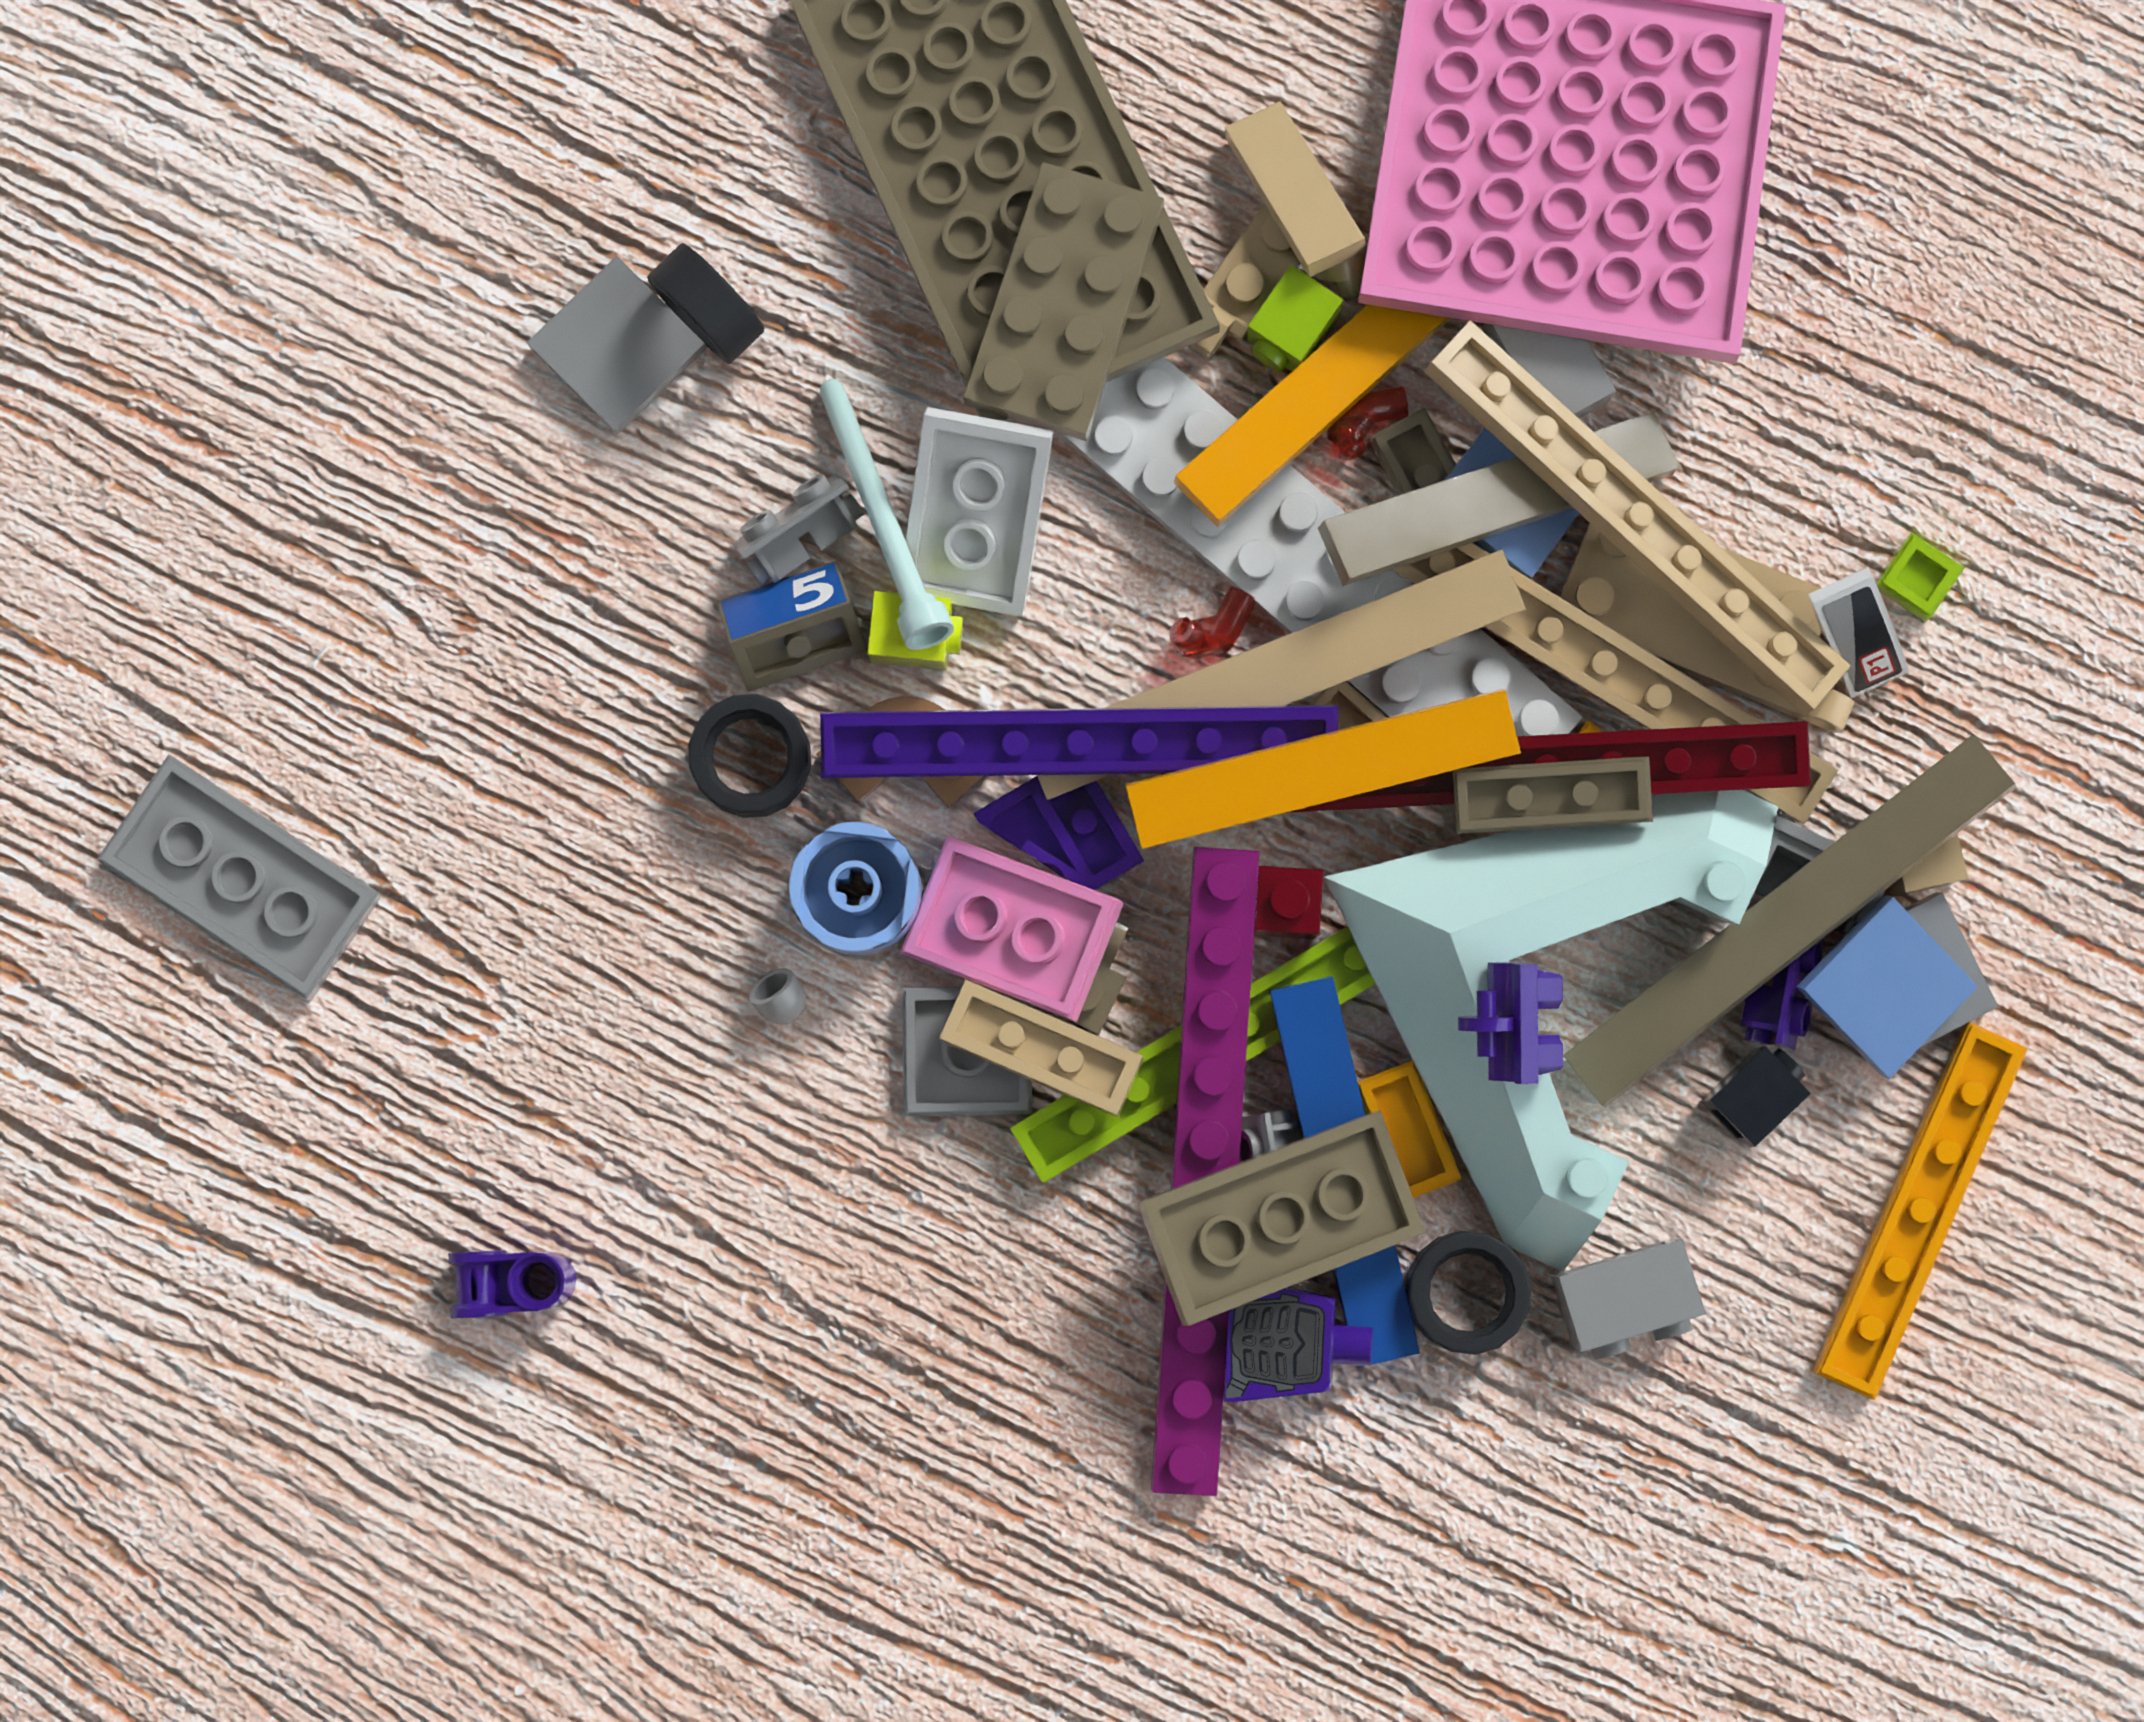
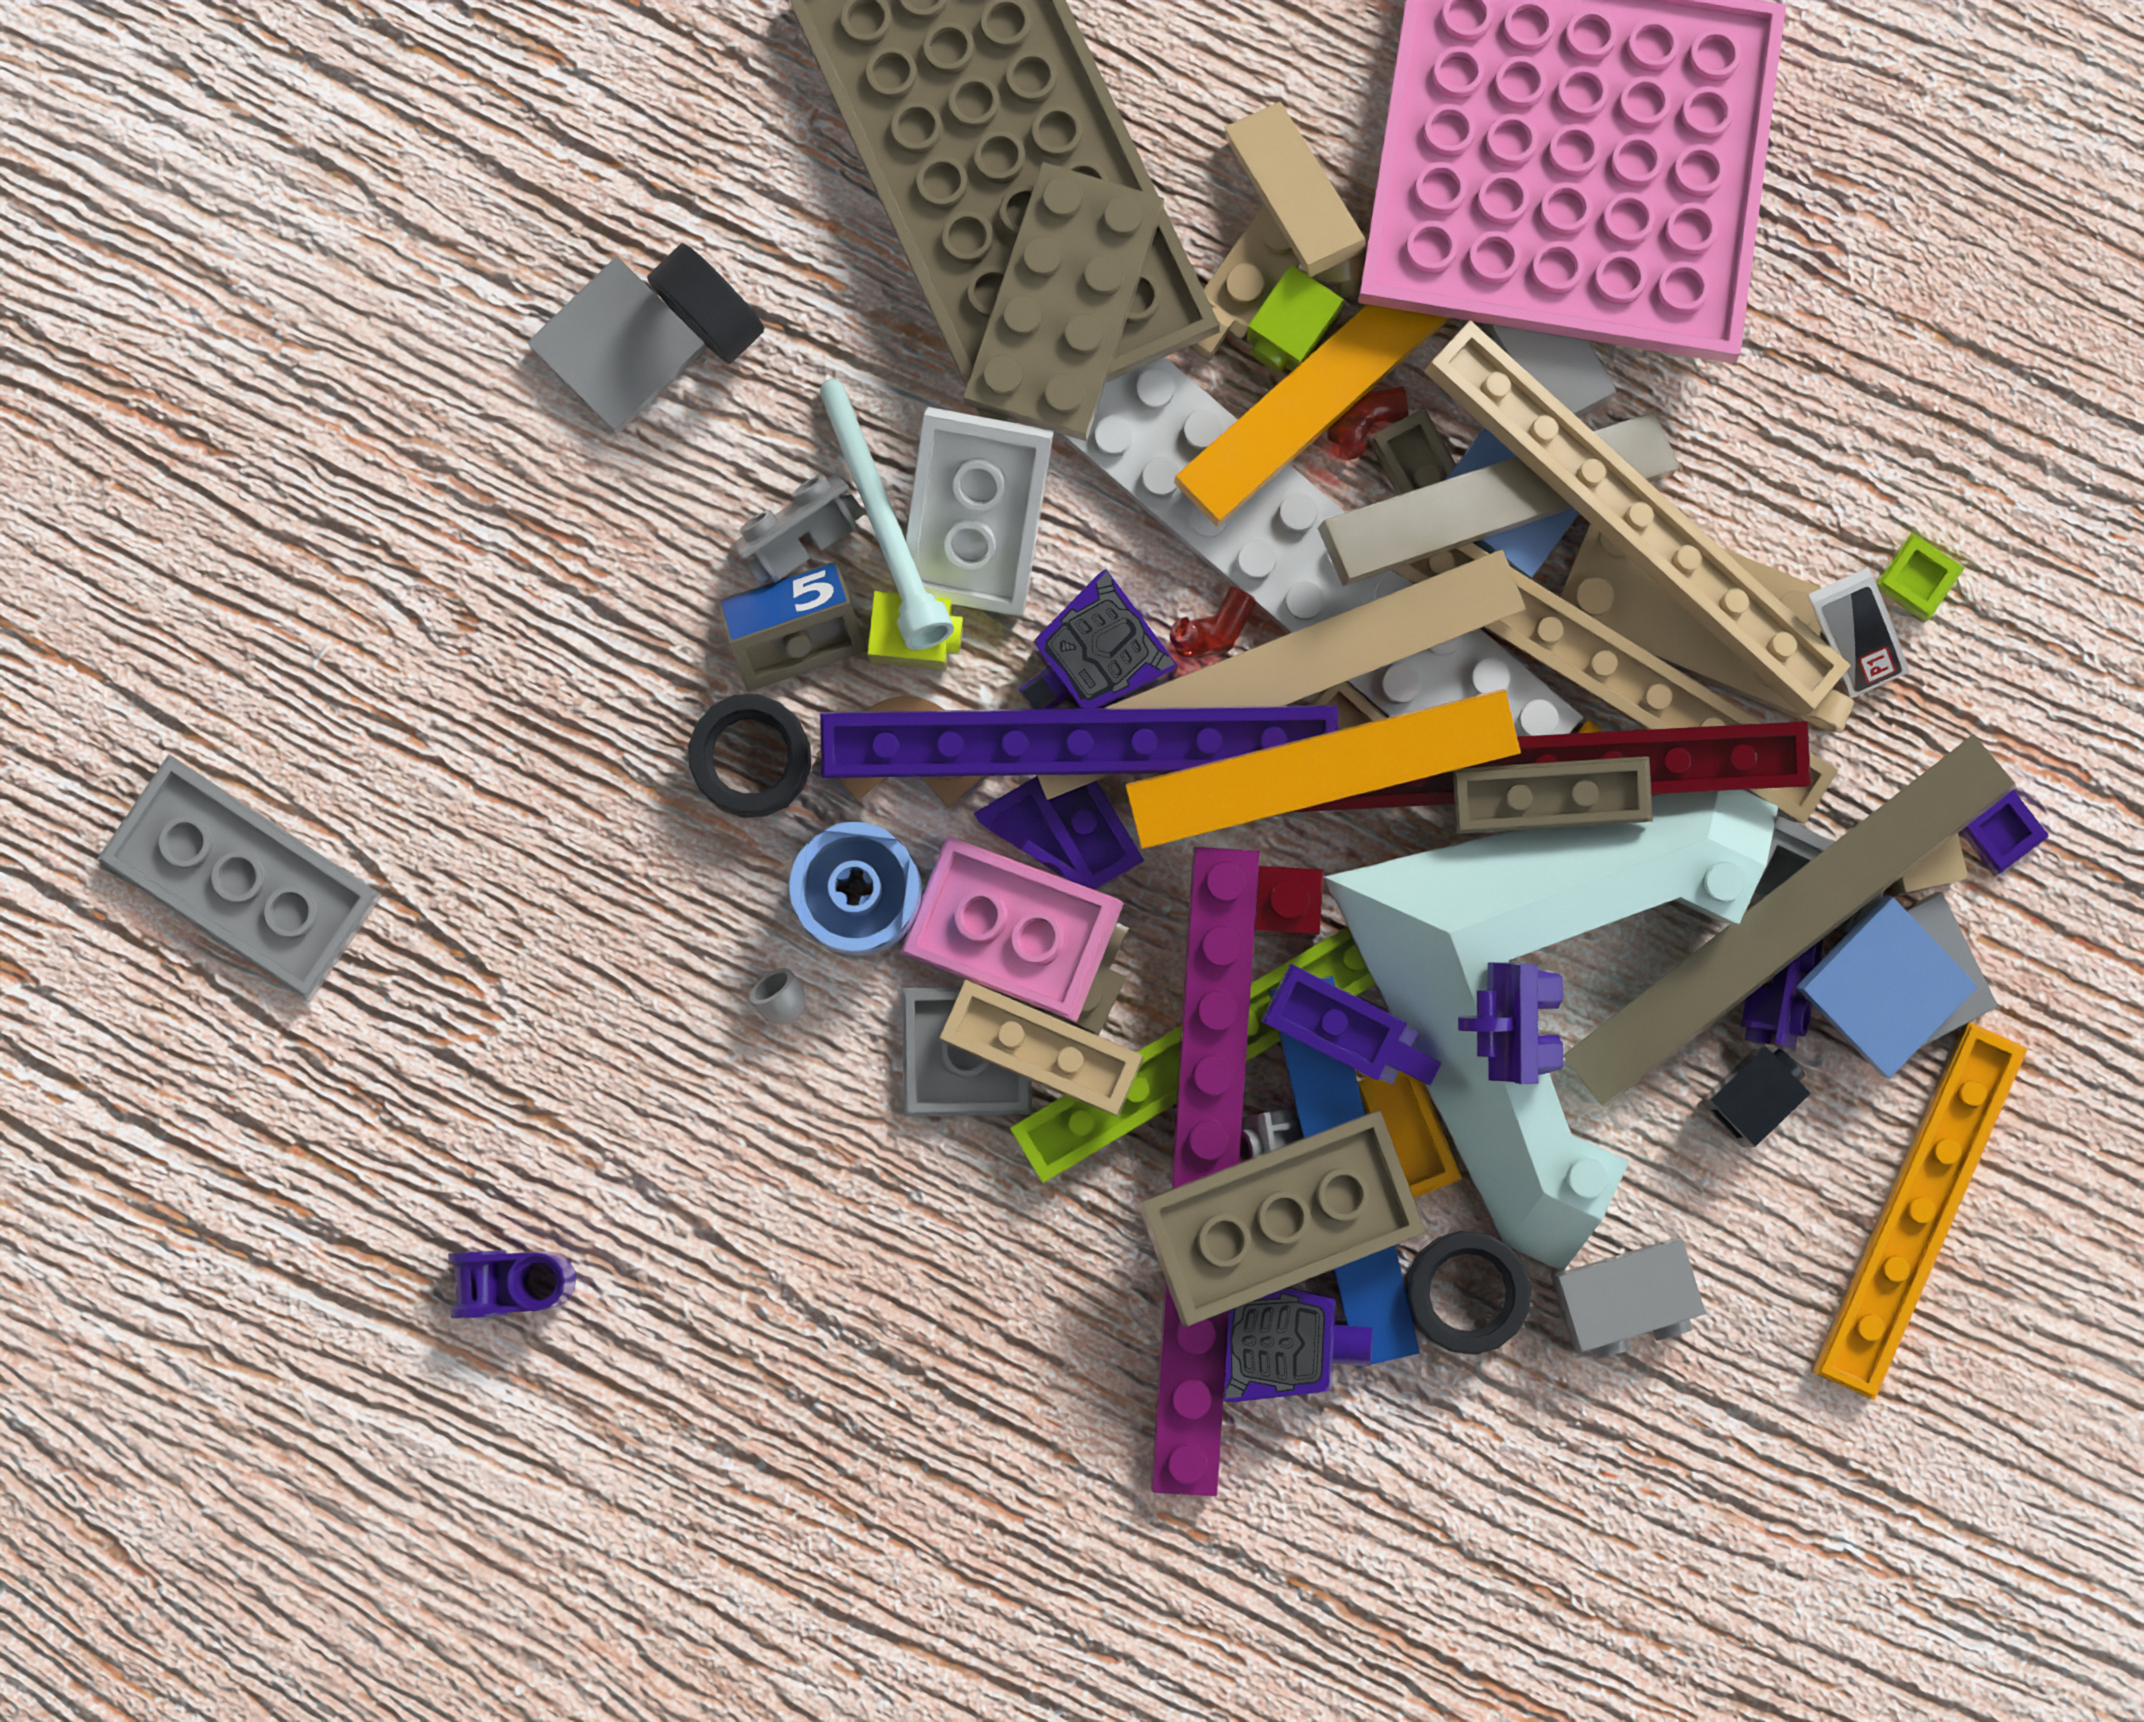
none -> torso [1017,569,1178,709]
none -> dark purple hinge [1261,964,1442,1086]
none -> dark purple tile [1960,790,2049,876]

